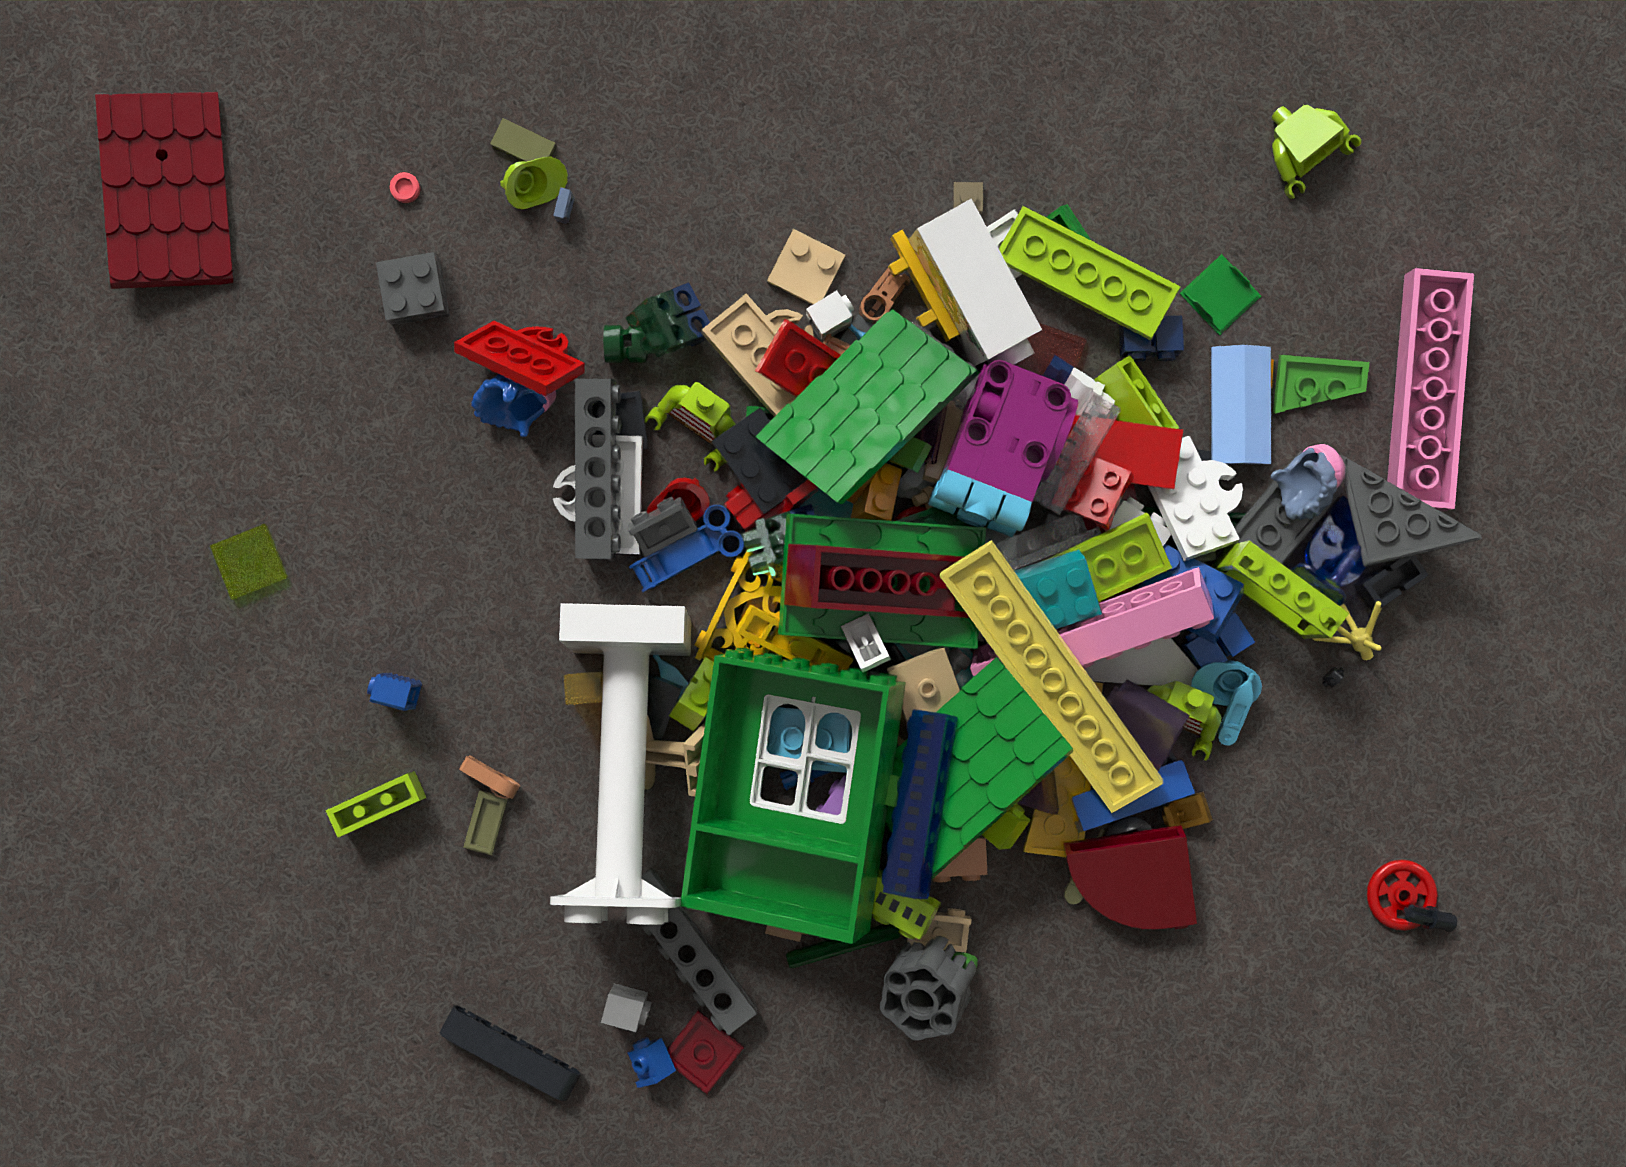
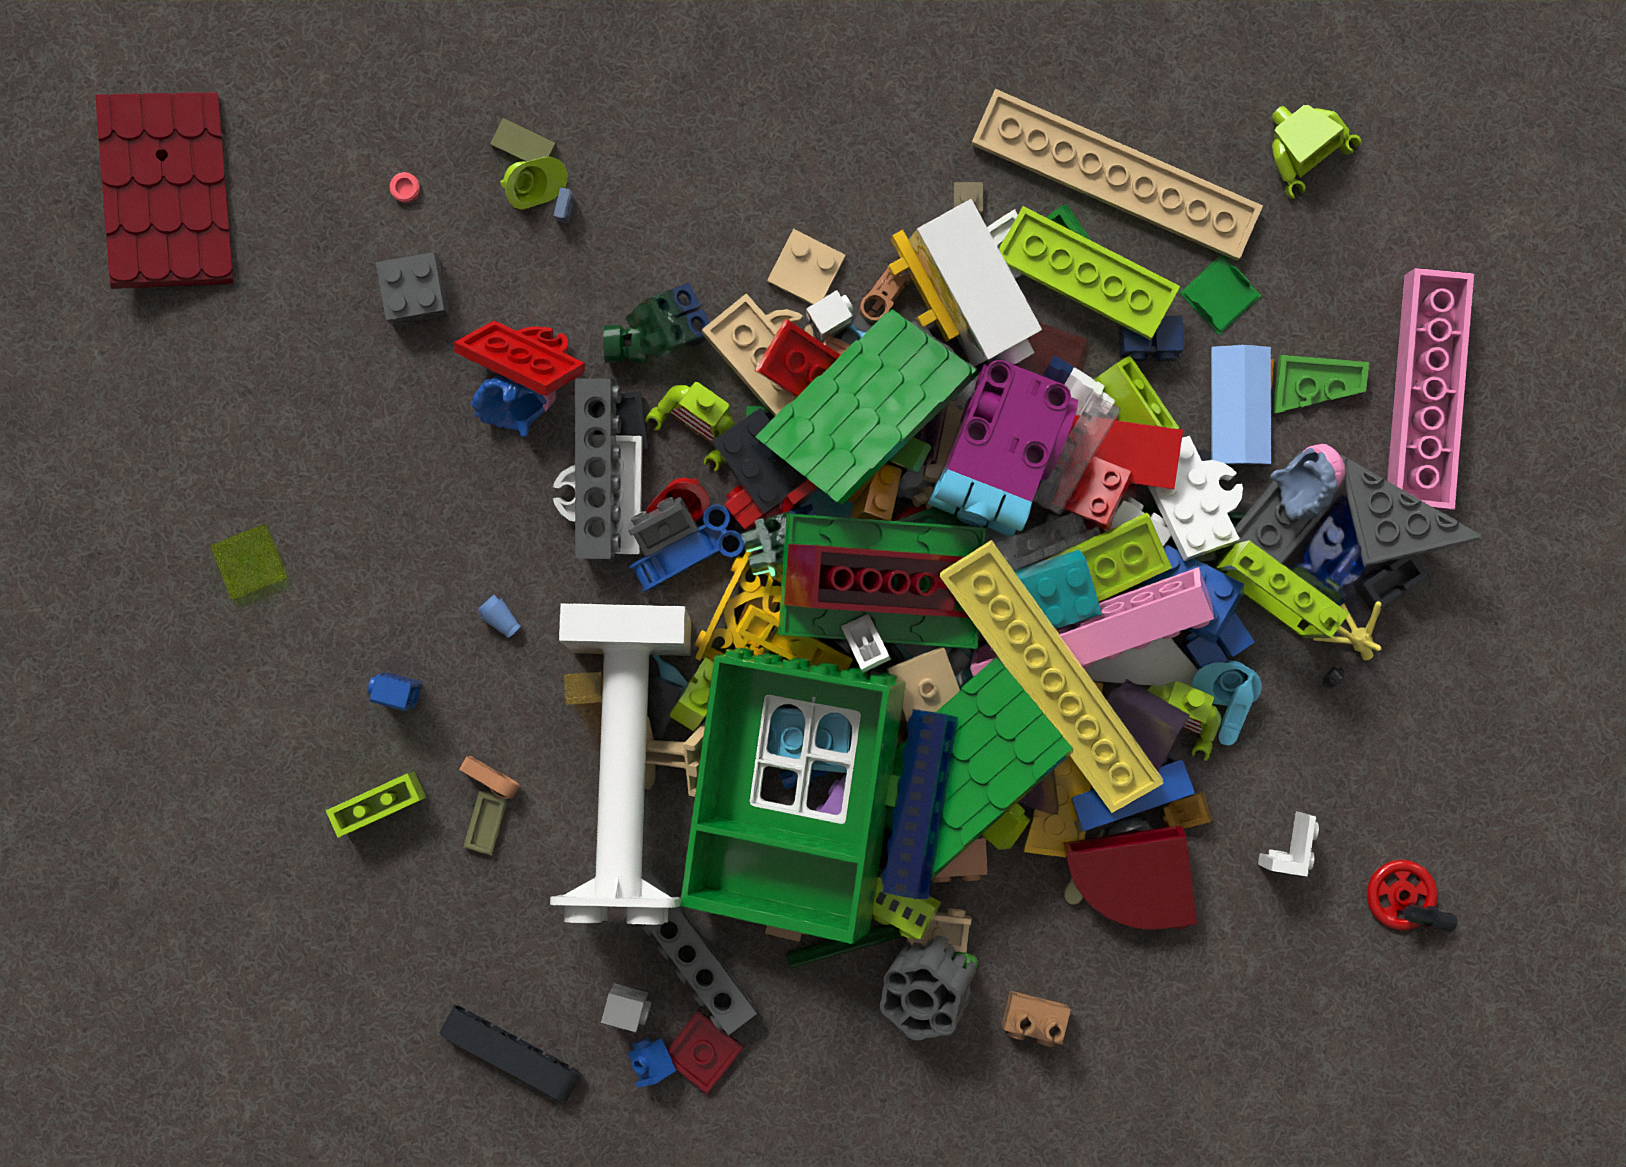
none -> medium blue cone [477,595,521,638]
none -> tan plate [971,89,1263,261]
none -> medium nougat brick [1002,991,1071,1047]
none -> white bracket [1258,812,1319,876]

